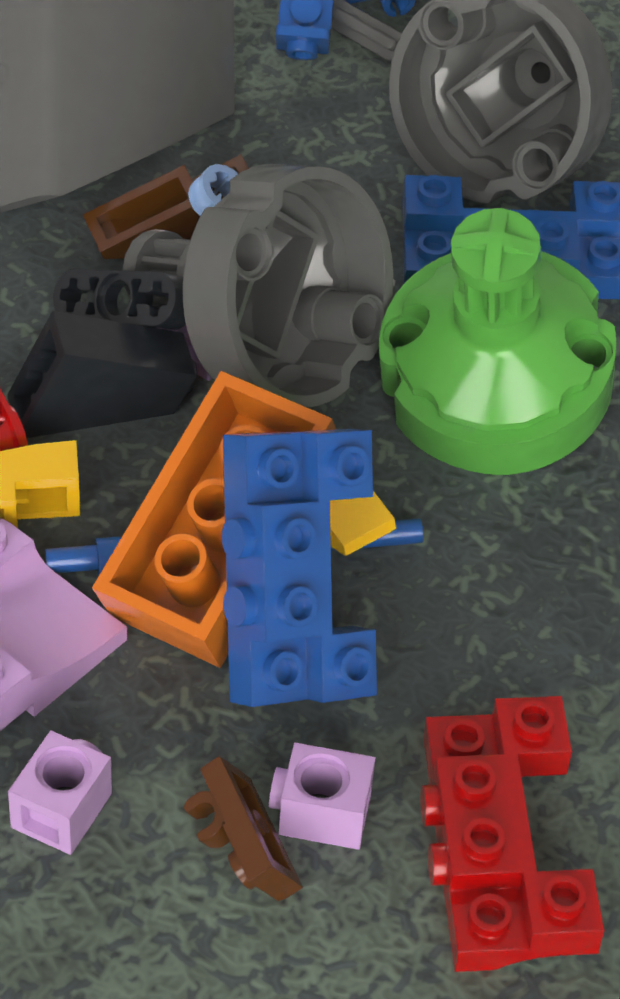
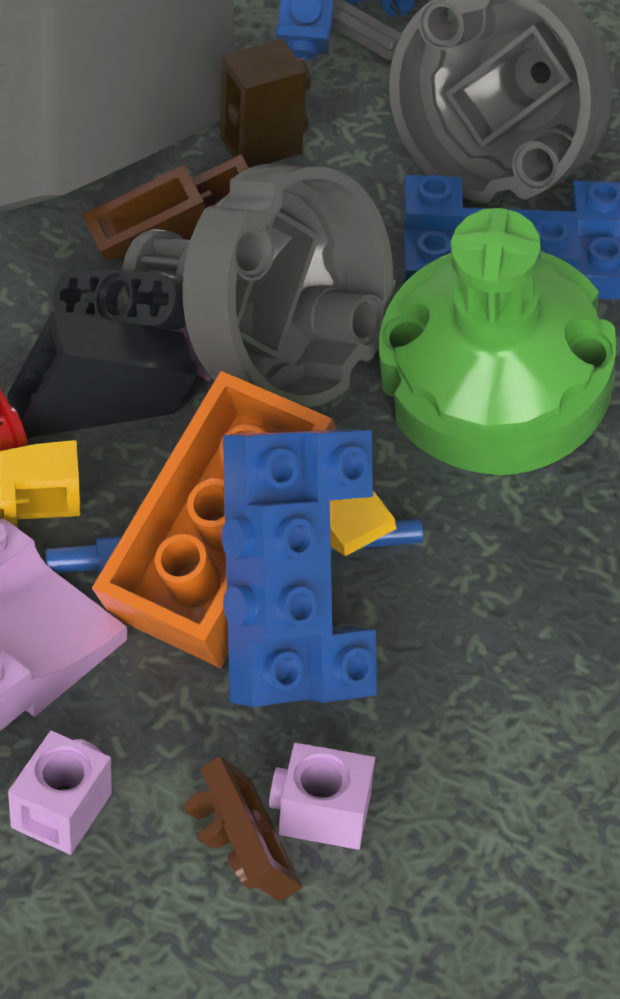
light blue bush [188,164,238,217] -> none
red bracket [420,696,604,972] -> none
none -> dark brown brick [220,38,311,168]

